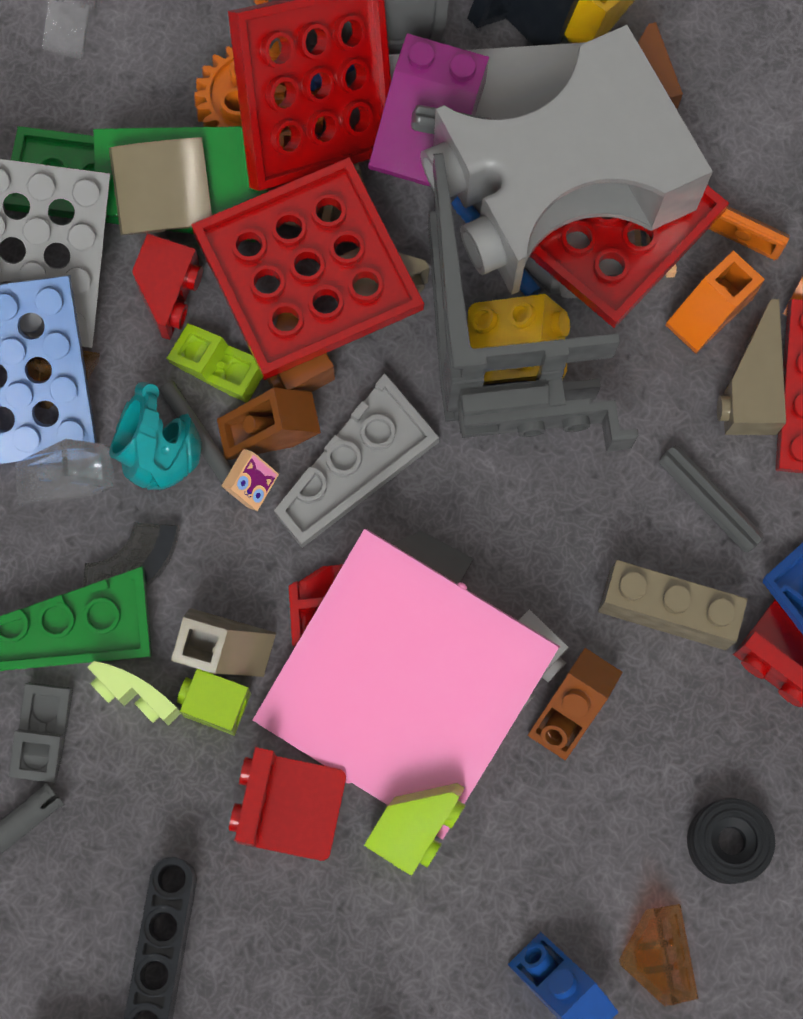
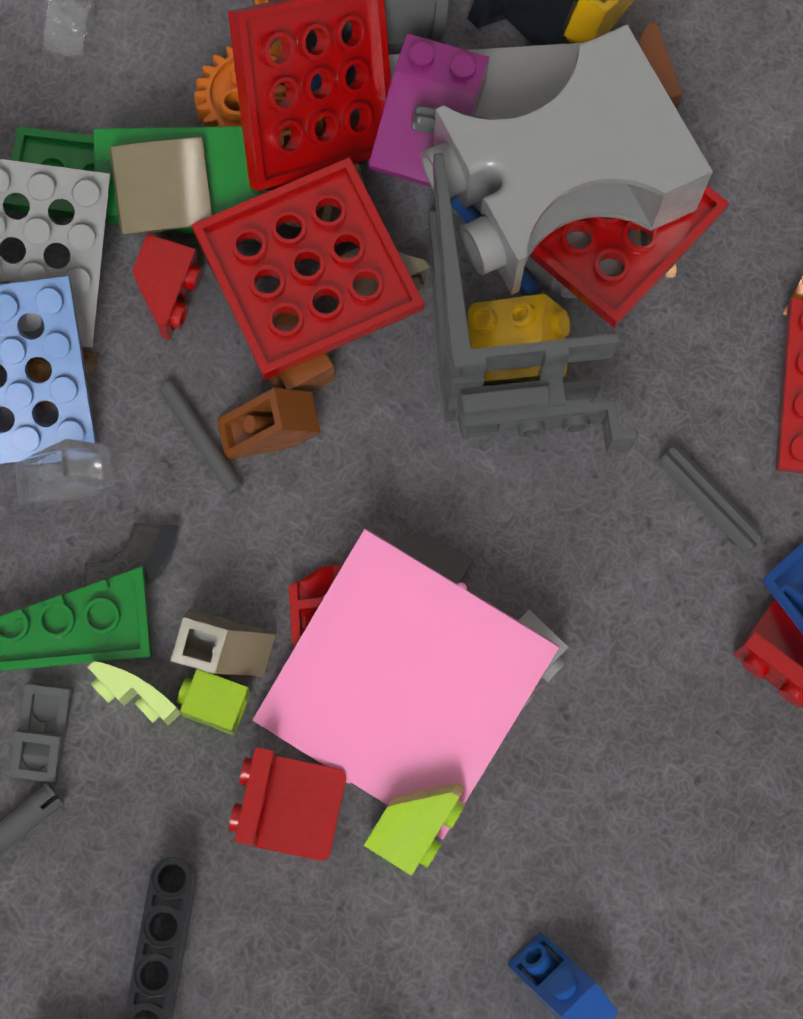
teal helmet [109,382,202,490] -> none
lime slope [166,323,263,403] -> none
tile [221,449,279,511] -> none
light grey wing [274,373,439,548] -> none
dark orange slope [527,648,623,761] -> none
dark tan brick [598,560,748,650] -> none
clear orange slope [619,904,698,1006] -> none
orange slope [665,250,765,354] -> none
black tyre [687,798,775,884] -> none
orange slope [709,206,790,260] -> none
dark tan slope [717,299,786,435] -> none

